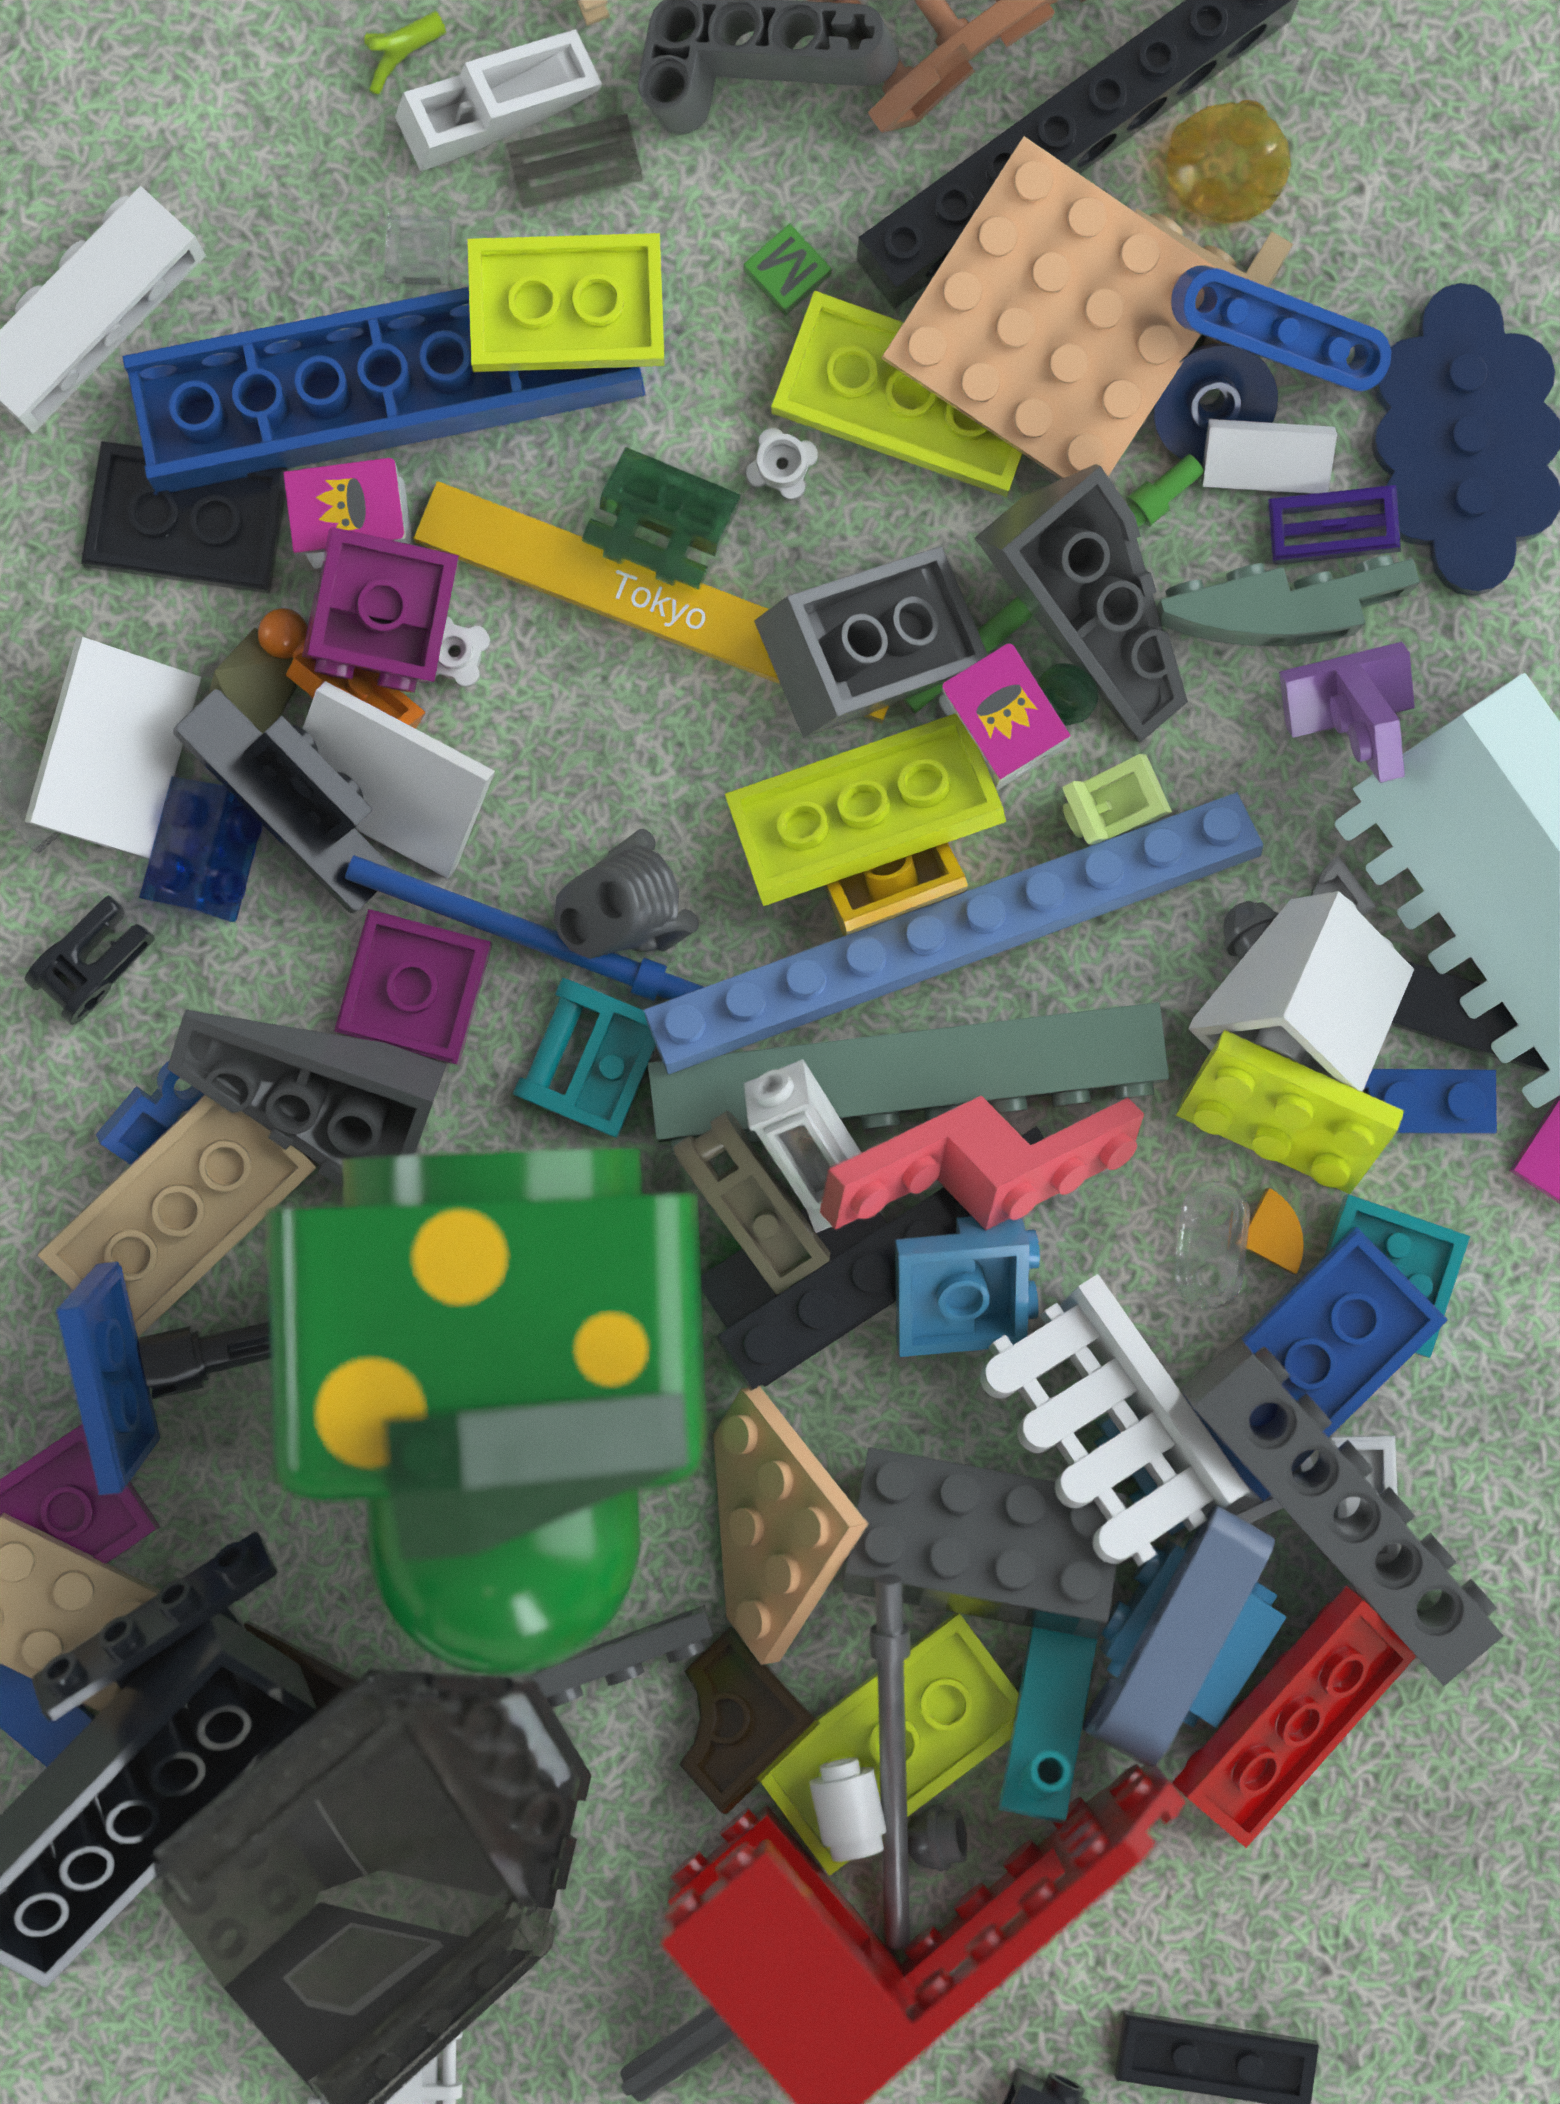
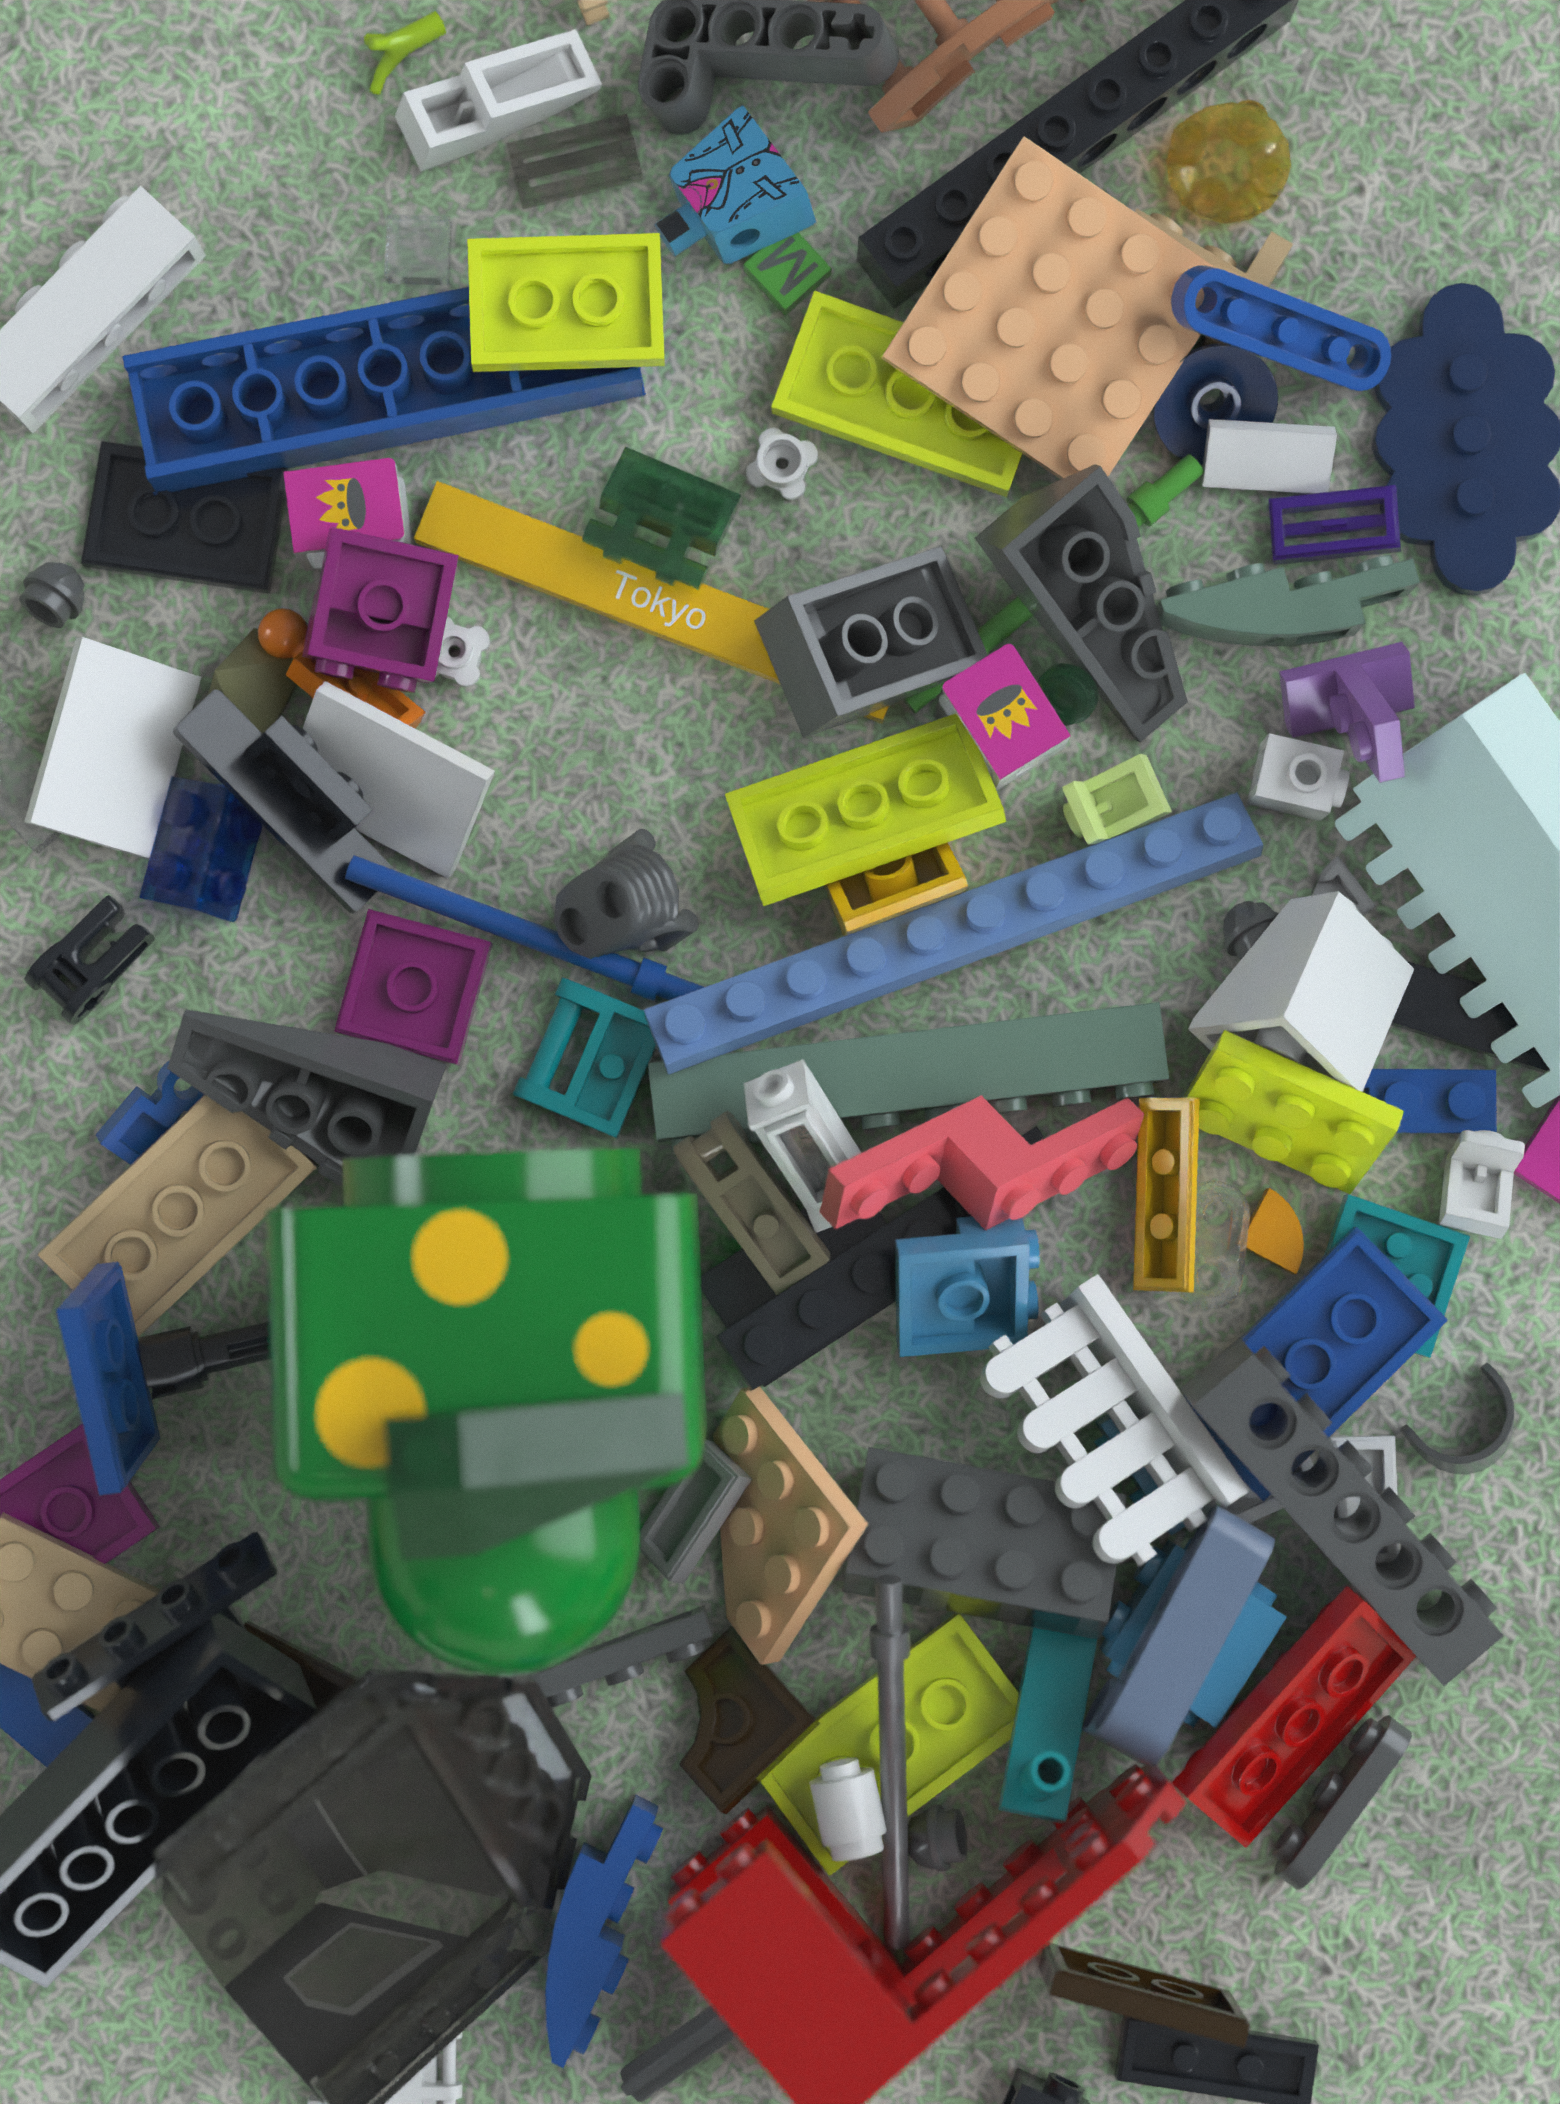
none -> dark grey plate [19,562,85,628]
none -> blue slope [545,1794,663,2069]
none -> light grey tile [640,1439,752,1584]
none -> dark azure torso [654,105,816,264]
none -> dark brown tile [1038,1942,1251,2048]
none -> yellow slope [1133,1098,1200,1293]
none -> white brick [1246,733,1349,821]
none -> dark grey plate [1272,1715,1412,1890]
none -> dark grey helmet [1400,1362,1514,1474]
none -> white bracket [1439,1130,1525,1239]

